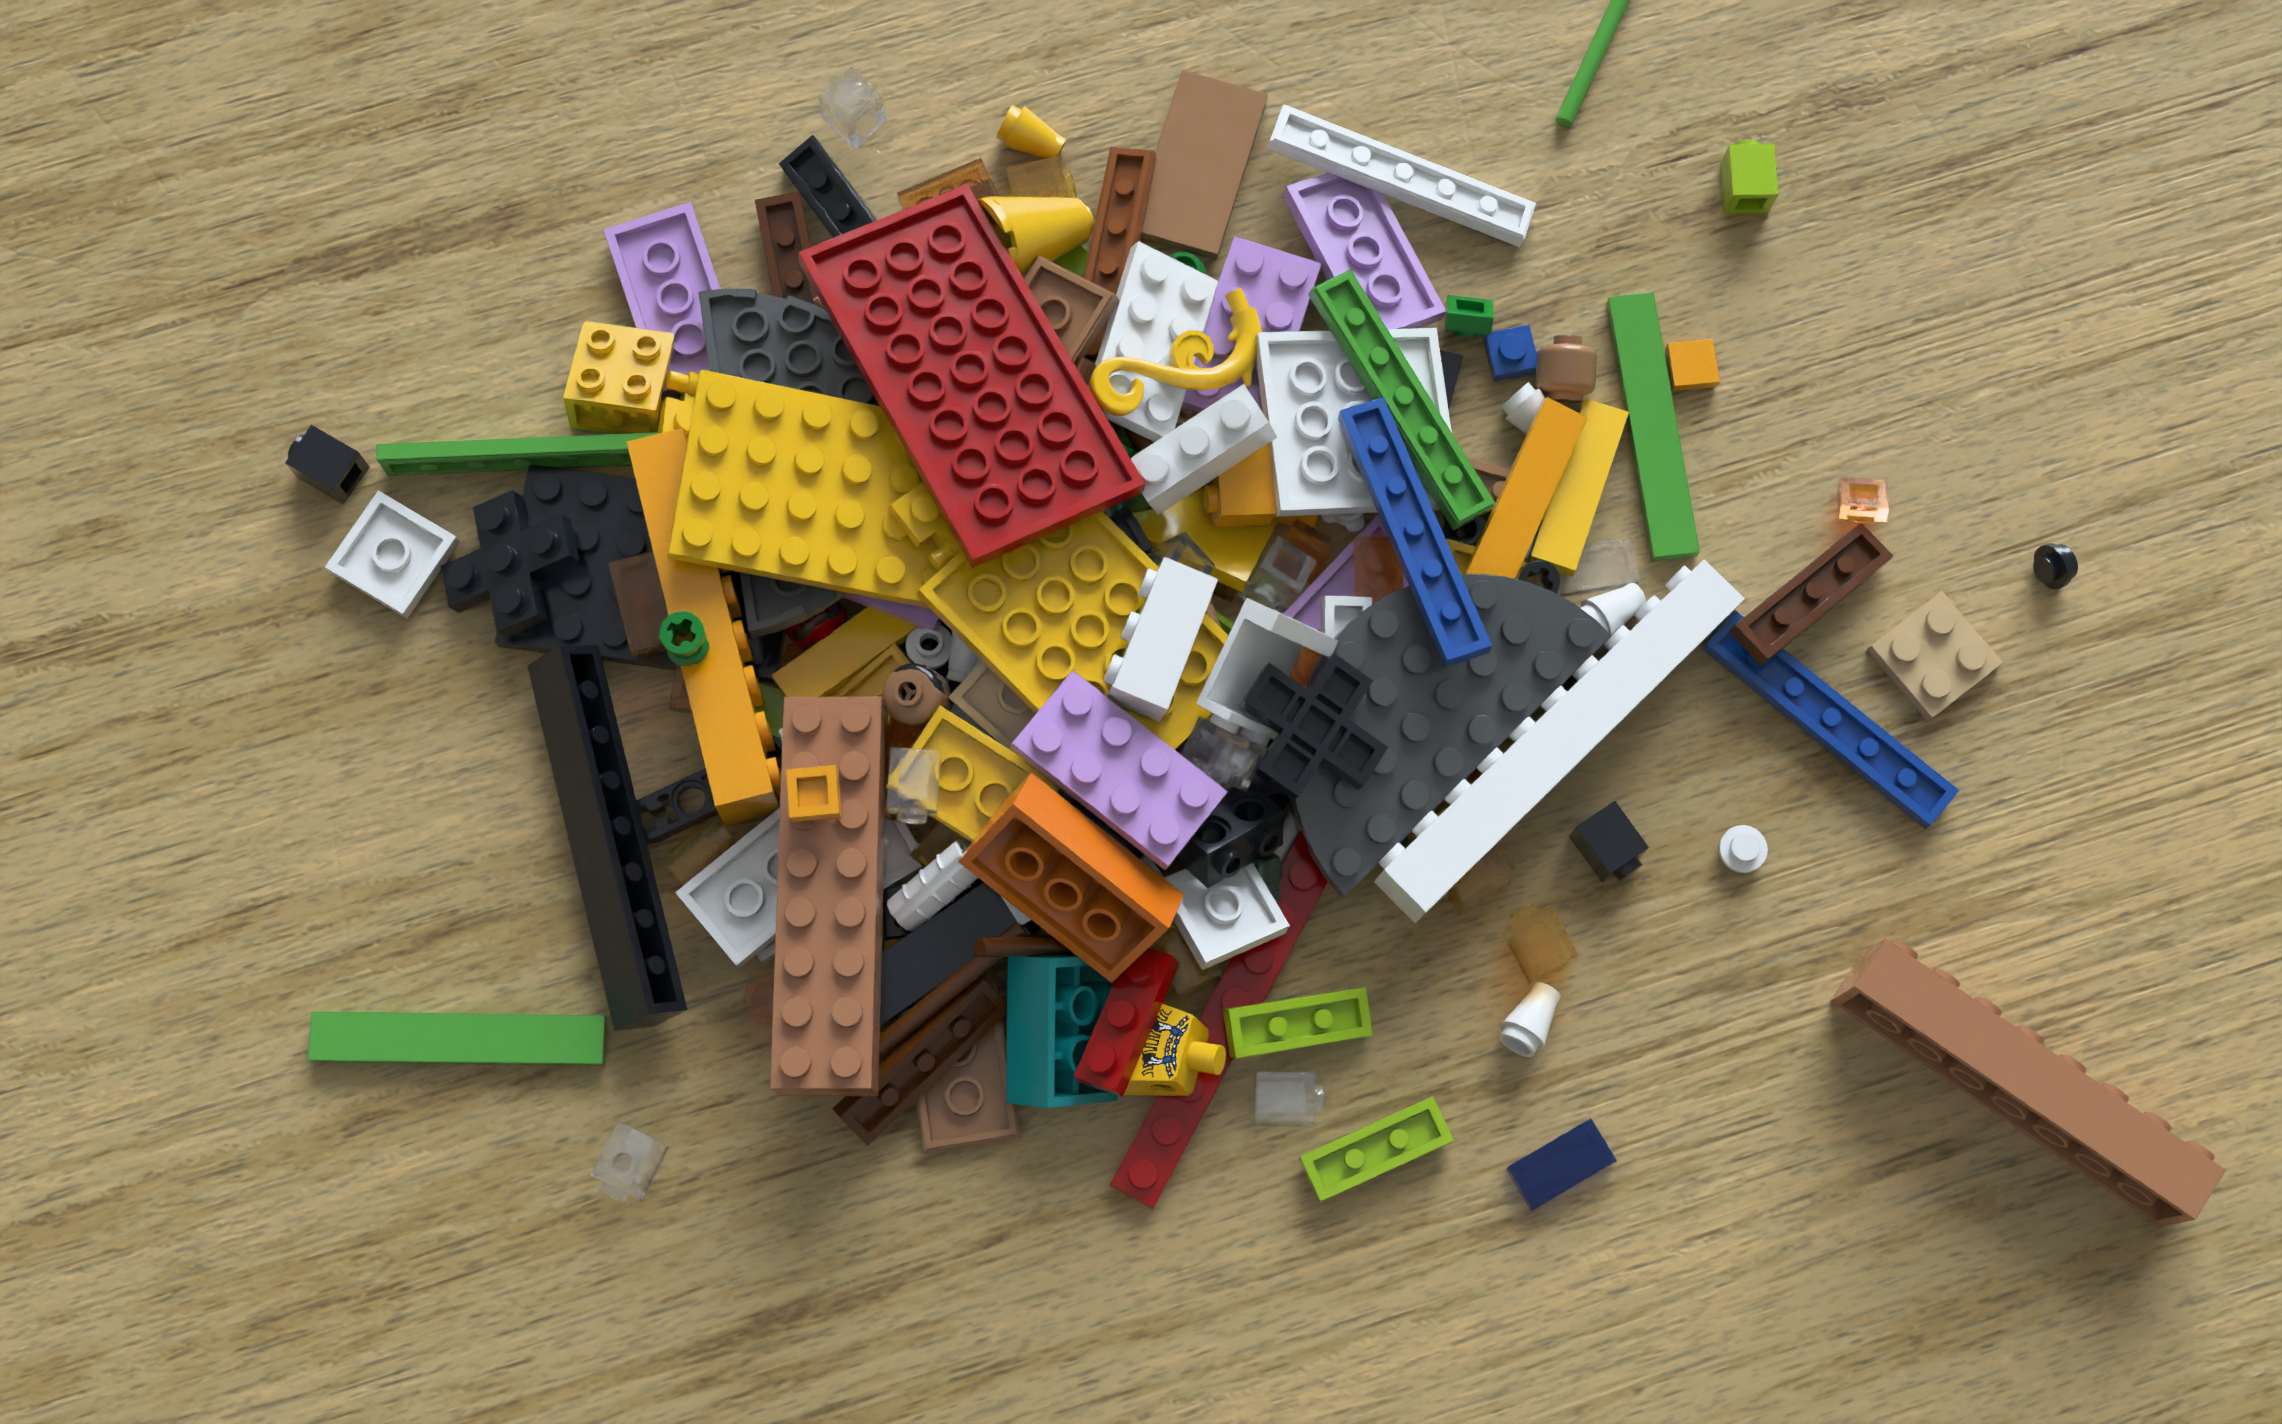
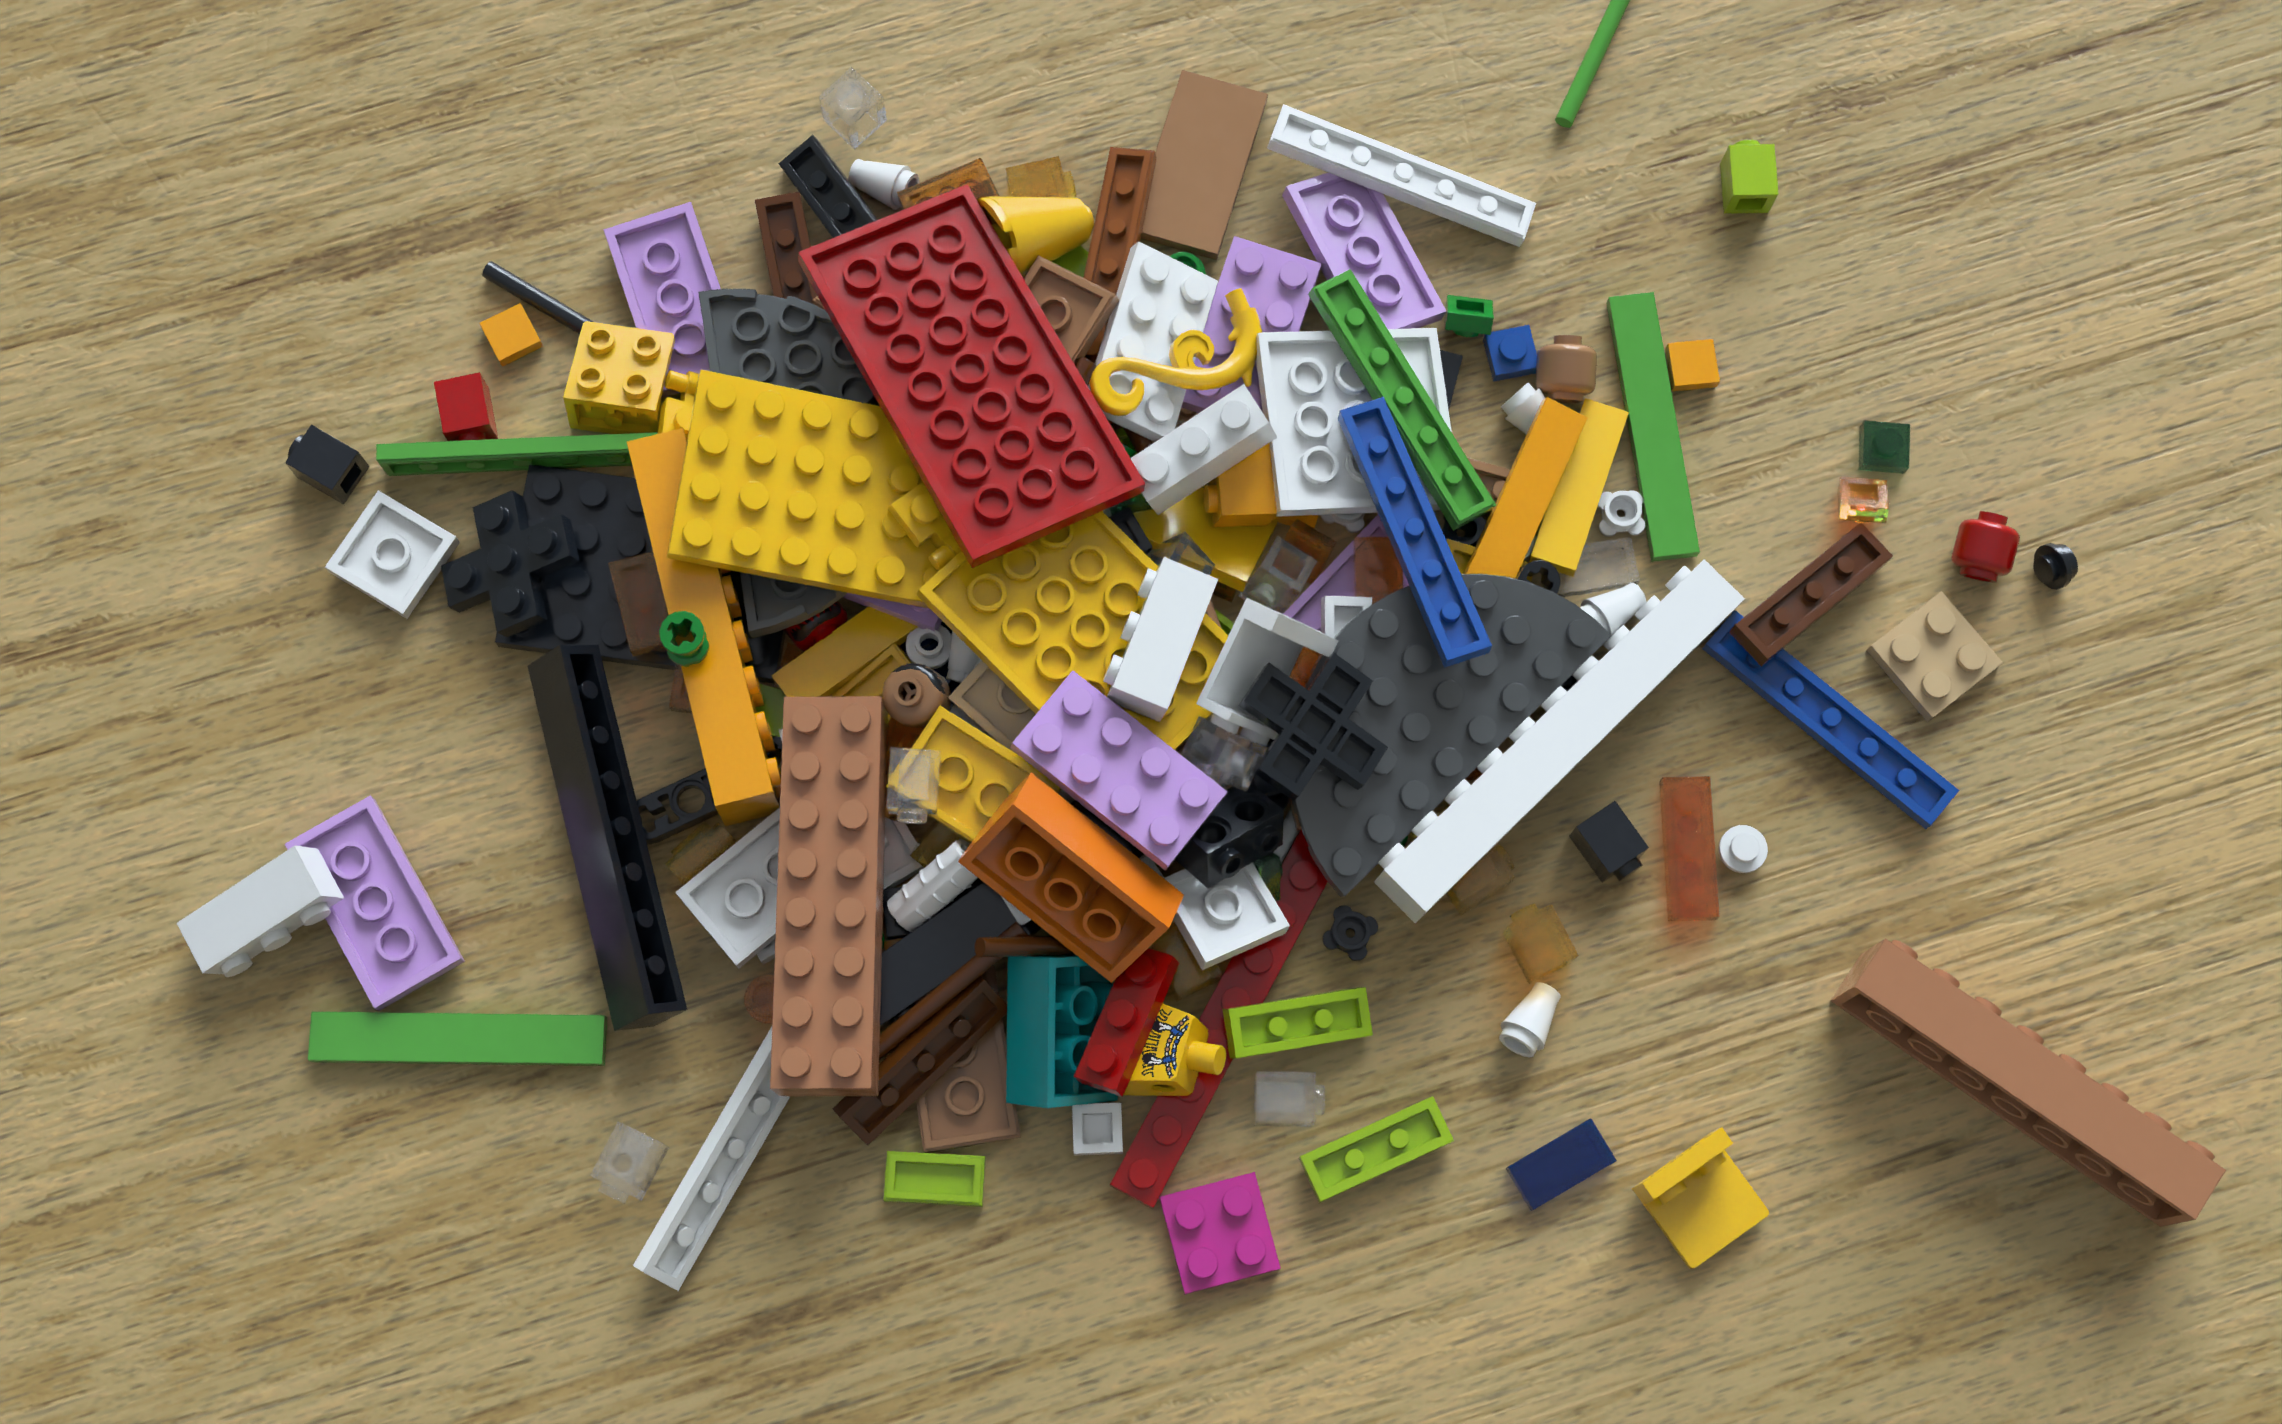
light orange plate [786,765,841,822] -> none
yellow cone [996,105,1066,163] -> none
none -> white brick [177,846,344,977]
none -> lavender plate [285,795,465,1011]
none -> red brick [434,372,498,441]
none -> light orange tile [479,303,544,367]
none -> black bar [482,261,594,334]
none -> white plate [633,1027,790,1291]
none -> white cone [848,159,919,210]
none -> lime tile [883,1151,986,1207]
none -> white plate [1072,1103,1123,1156]
none -> dark pink plate [1159,1172,1281,1295]
none -> black plate [1322,905,1378,961]
none -> white plate [1598,490,1645,537]
none -> yellow bracket [1632,1127,1769,1269]
none -> clear orange plate [1659,776,1720,921]
none -> clear green plate [1858,420,1910,474]
none -> red head [1951,511,2020,583]

